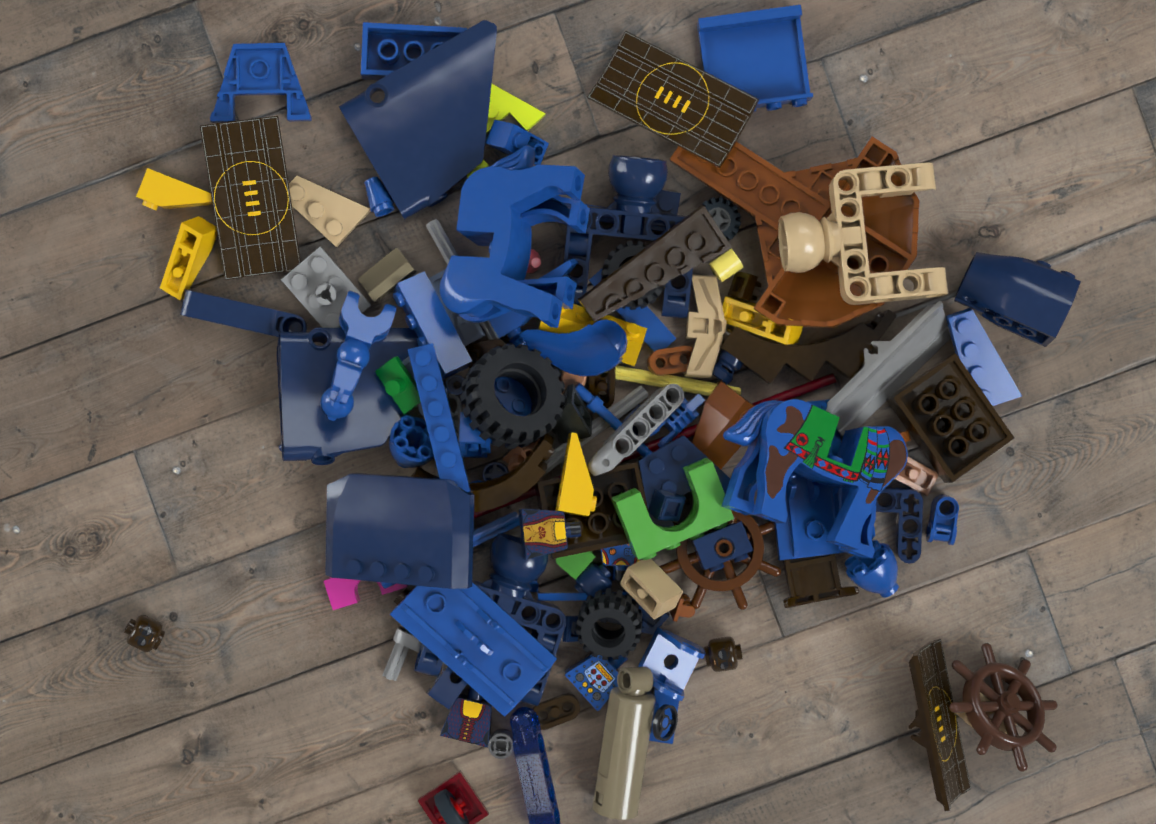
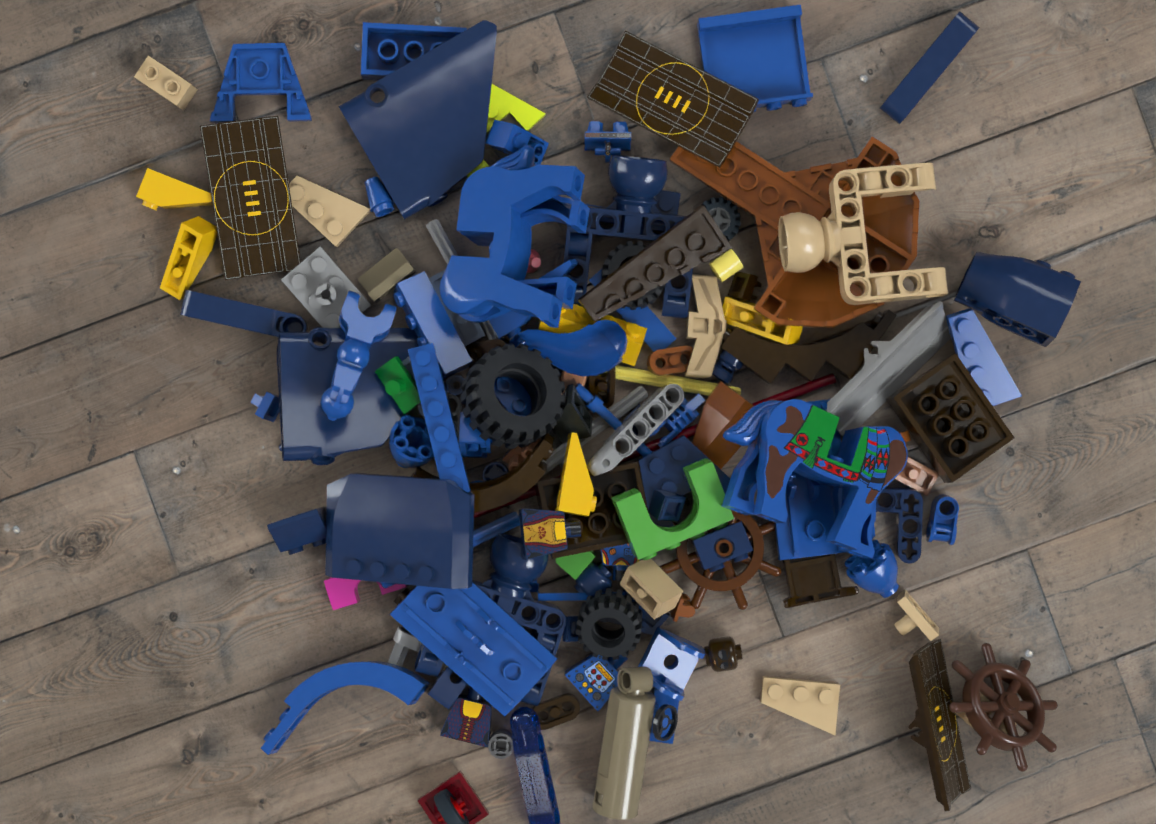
dark brown head [124,615,165,652] -> none
none -> tan brick [134,56,198,111]
none -> blue tile [250,392,280,422]
none -> blue arch [261,661,431,755]
none -> dark blue slope [267,506,326,555]
none -> blue hips [585,121,631,163]
none -> tan wing [760,676,840,735]
none -> dark blue beam [880,11,980,124]
none -> tan tile [894,589,939,641]

